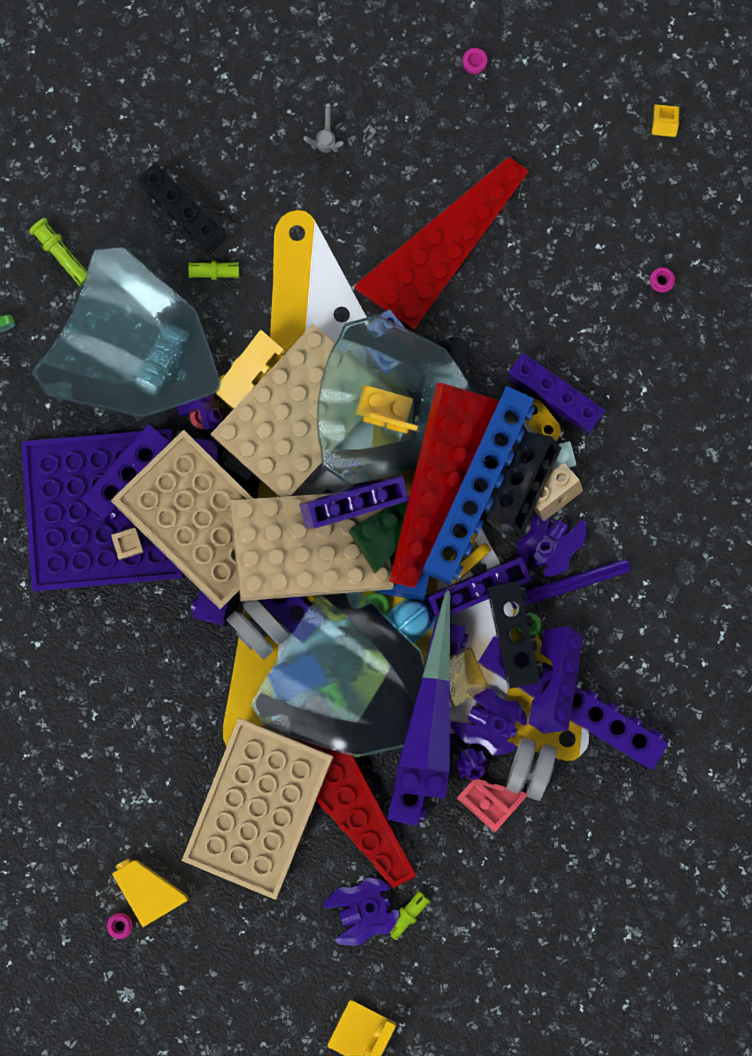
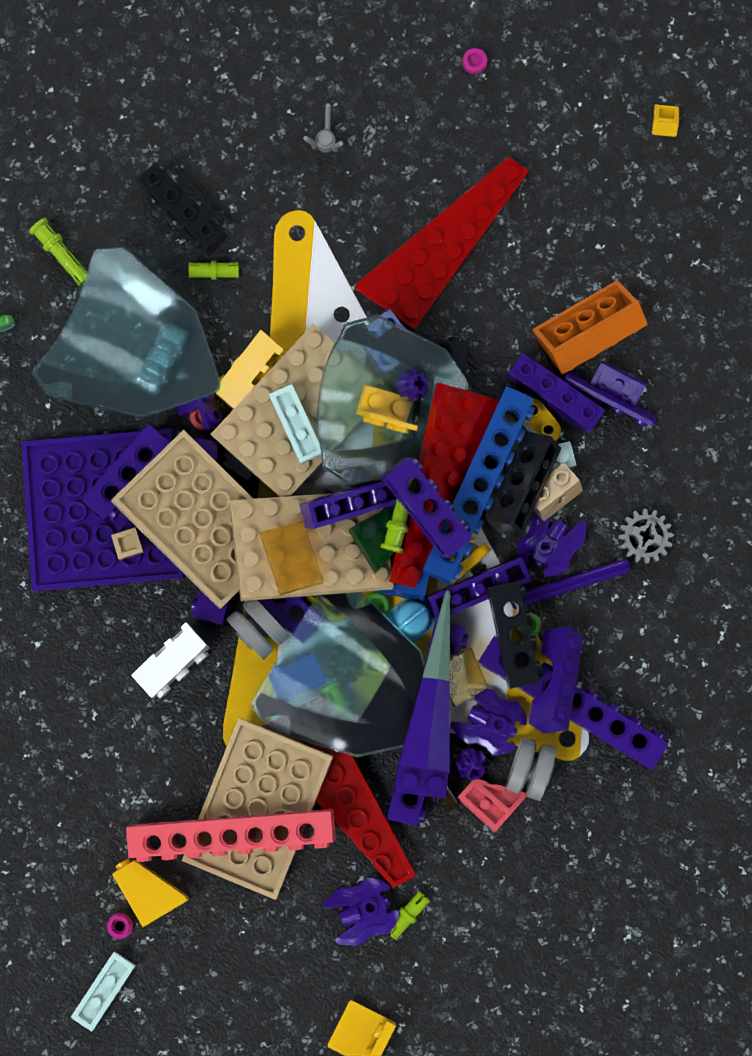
dark pink plate [650,268,675,293] -> none
none -> light aqua plate [71,951,136,1032]
none -> coral brick [126,809,336,862]
none -> white wedge [131,623,210,699]
none -> clear yellow piece [259,521,324,595]
none -> light aqua plate [269,384,324,465]
none -> dark purple brick [380,457,473,558]
none -> lime pin [380,479,417,553]
none -> dark purple gear [396,369,428,402]
none -> dark brown tile [441,786,459,811]
none -> orange slope [532,280,648,375]
none -> dark purple bracket [564,361,657,427]
none -> light grey gear [618,509,674,564]

